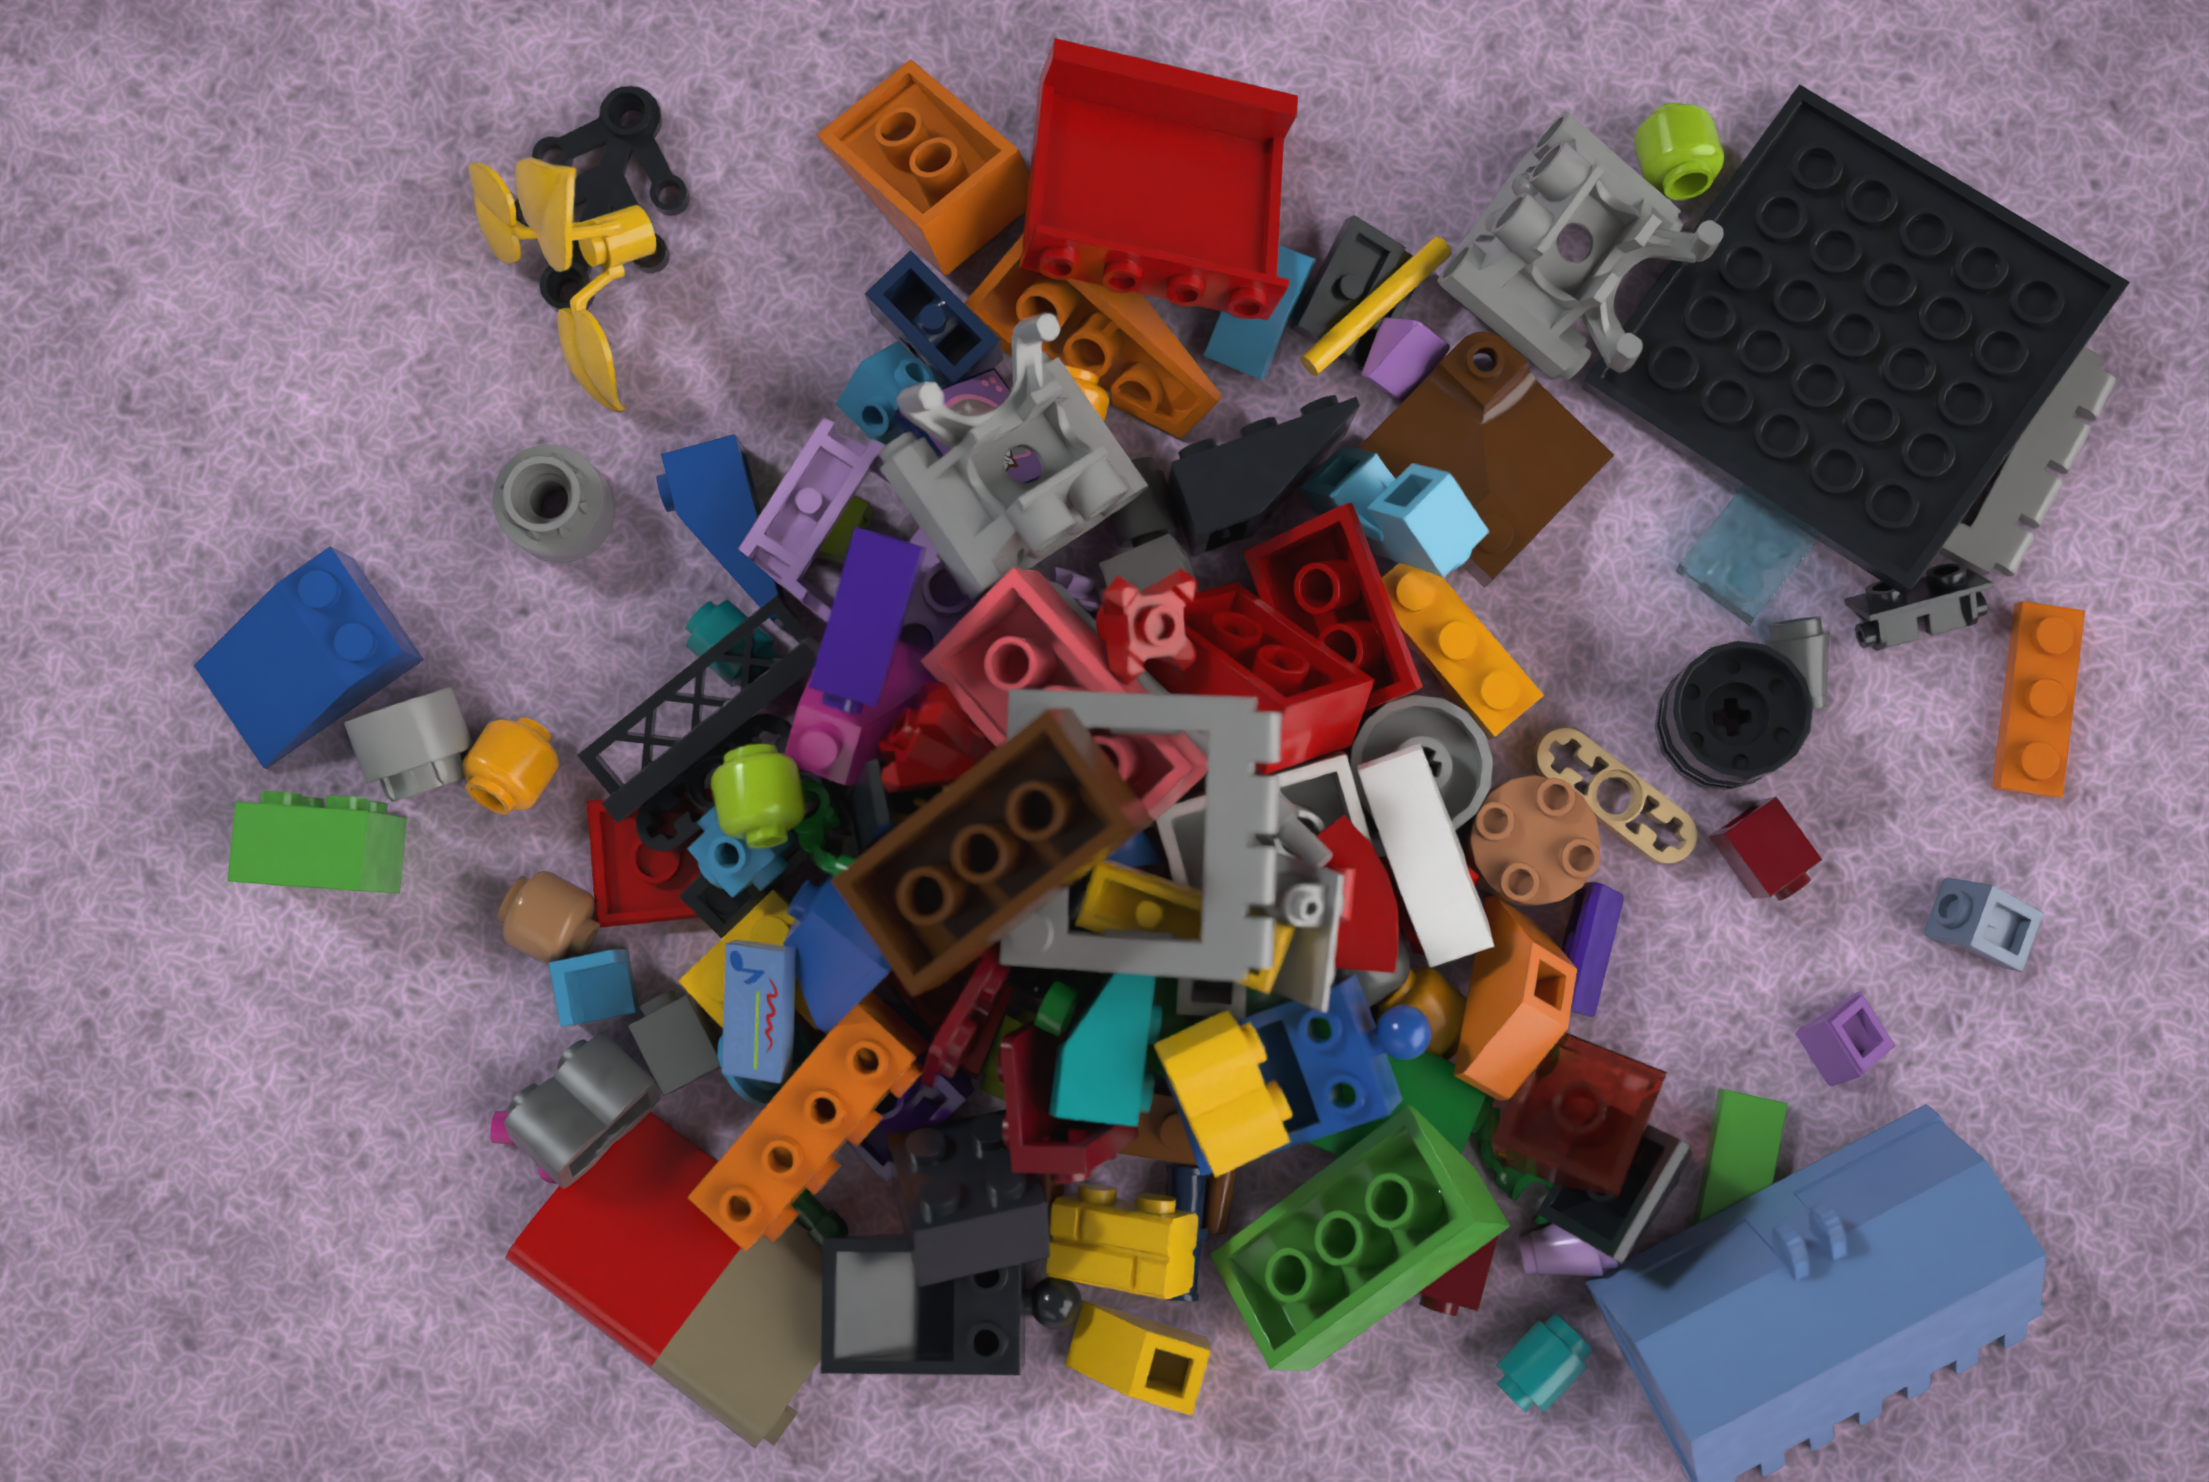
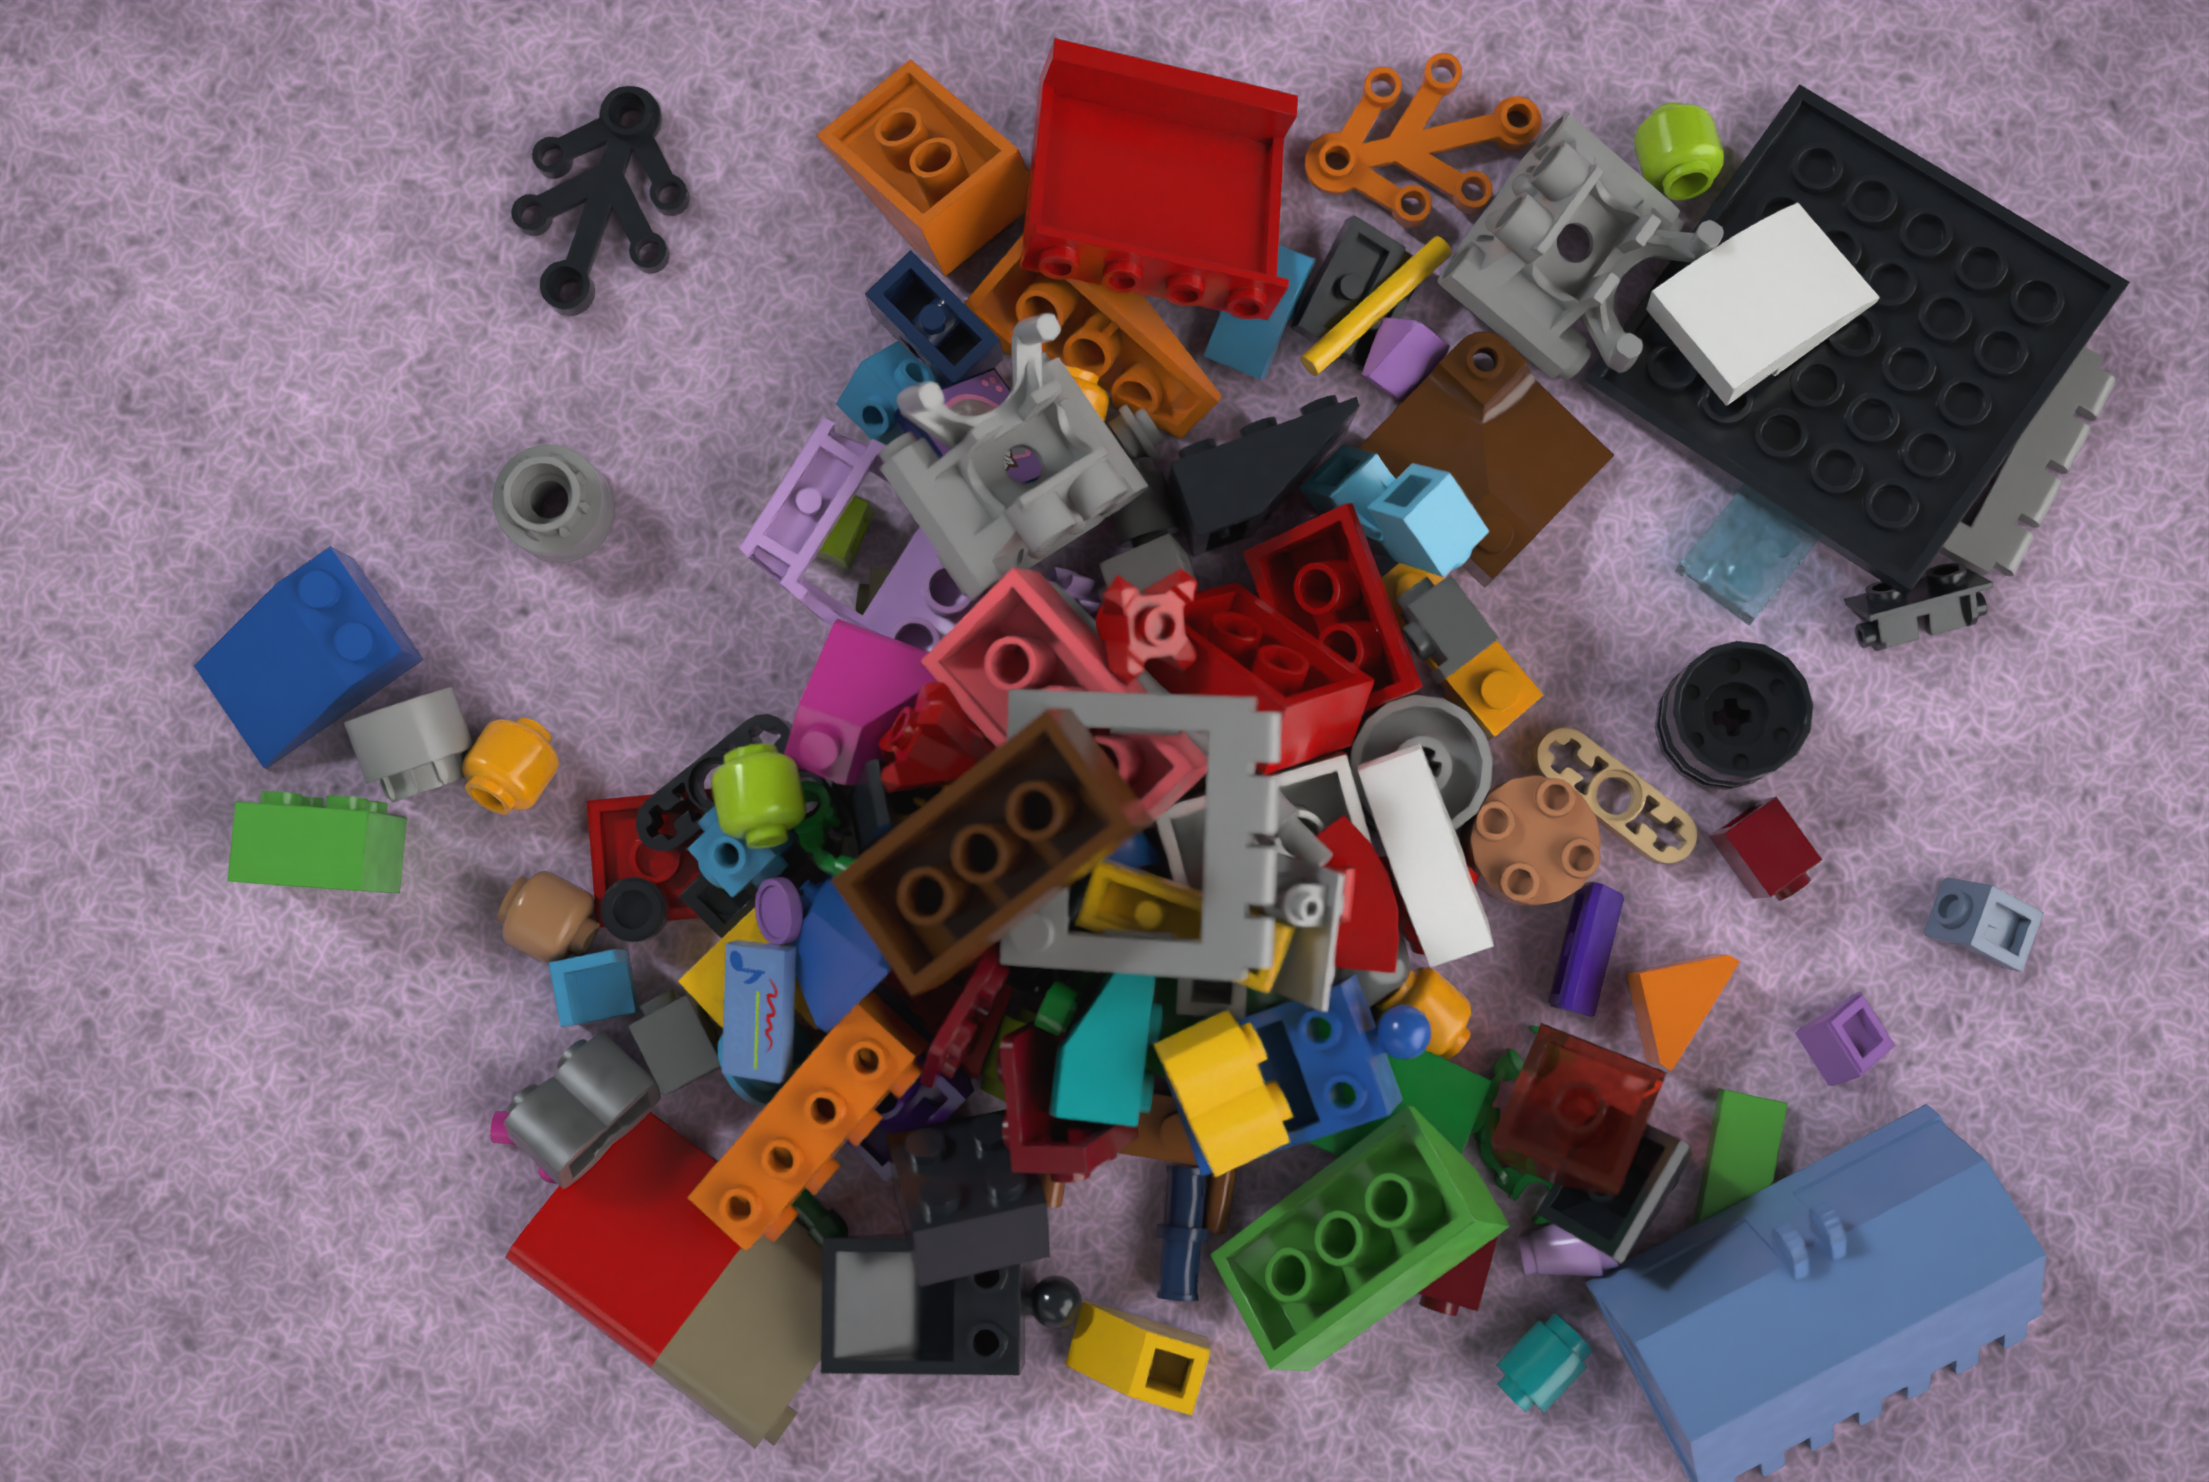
yellow plant [468,158,656,412] -> none
black fence [577,594,821,823] -> none
blue slope [656,434,786,629] -> none
teal brick [685,600,782,687] -> none
dark purple slope [809,527,927,714] -> none
yellow brick [1046,1183,1199,1300] -> none
orange slope [1454,895,1577,1101] -> none
dark grey cone [1764,616,1830,710] -> none
orange plate [1992,601,2085,799] -> none
none -> black tile [601,877,669,942]
none -> medium lavender piece [755,877,803,945]
none -> light grey plate [1108,404,1164,461]
none -> orange plant [1304,53,1542,228]
none -> dark grey brick [1396,574,1499,685]
none -> orange slope [1626,954,1740,1072]
none -> white slope [1646,203,1880,406]

